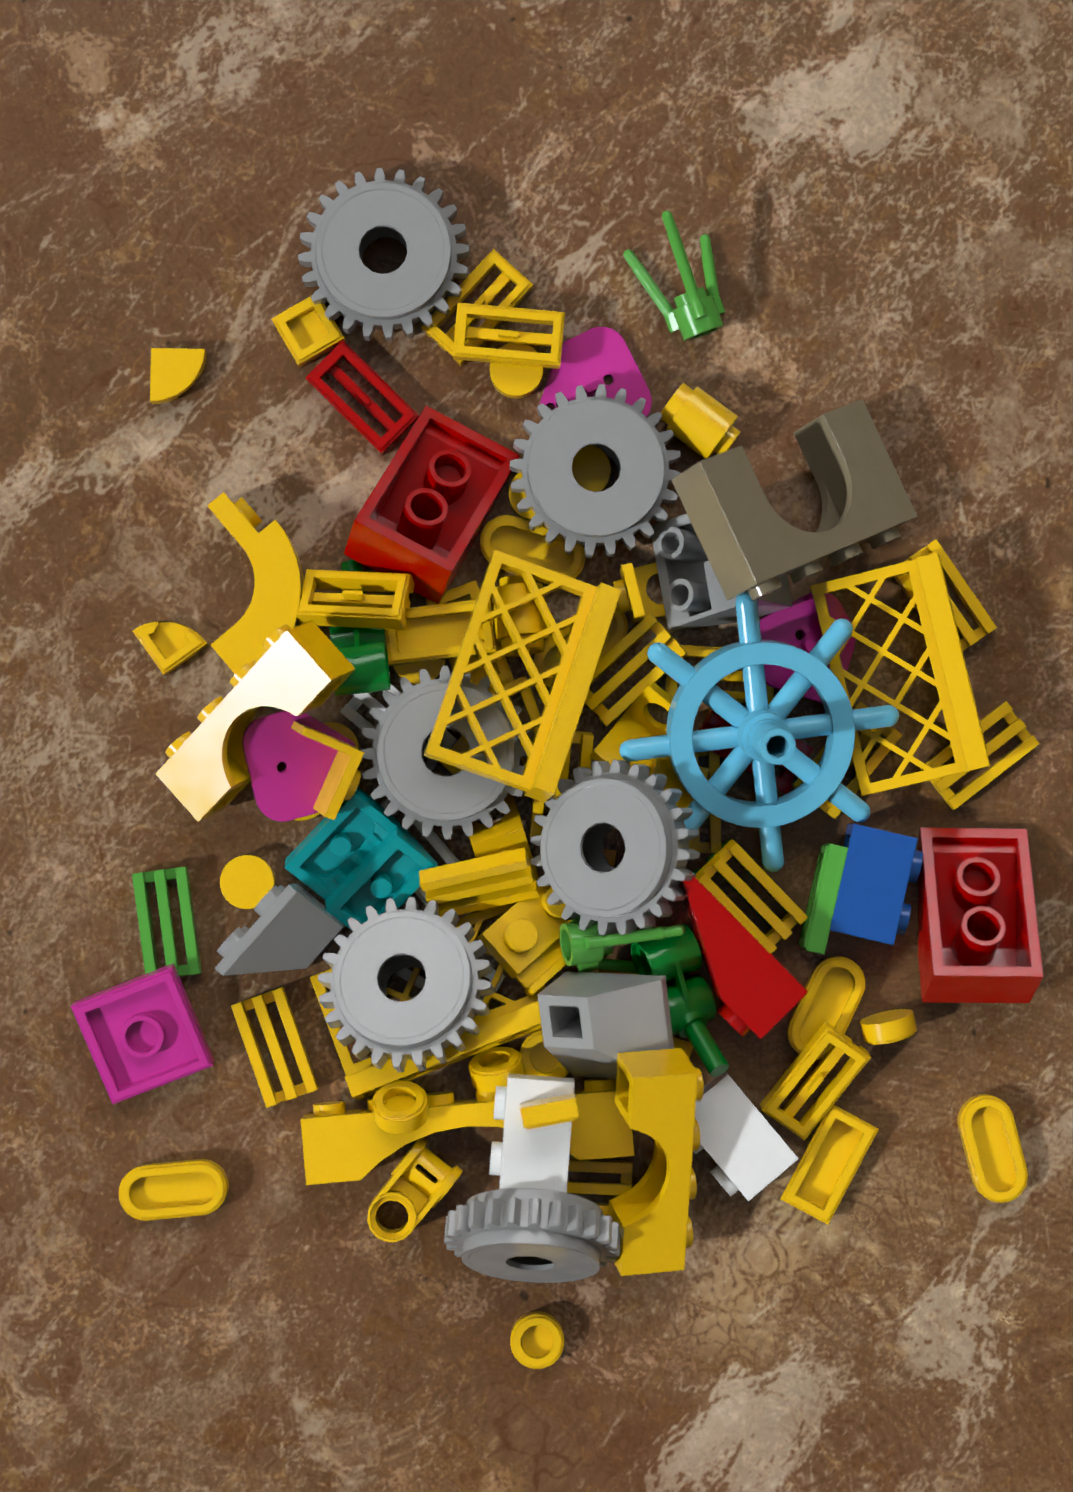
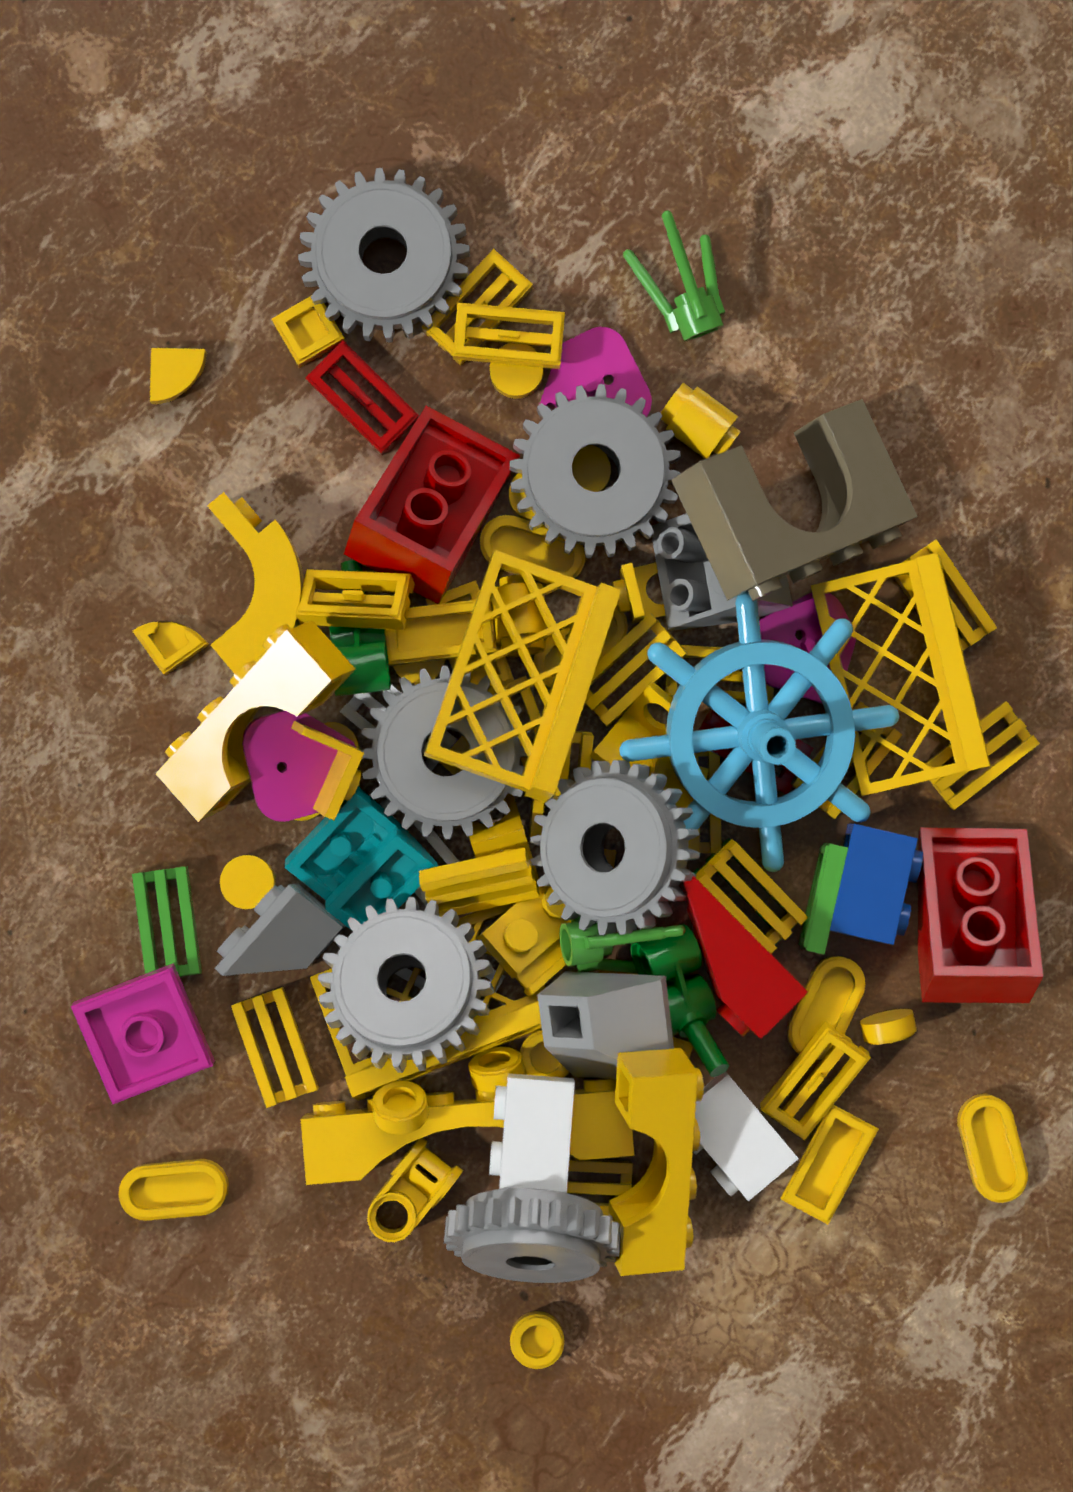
yellow tile [520,1093,579,1130] -> none

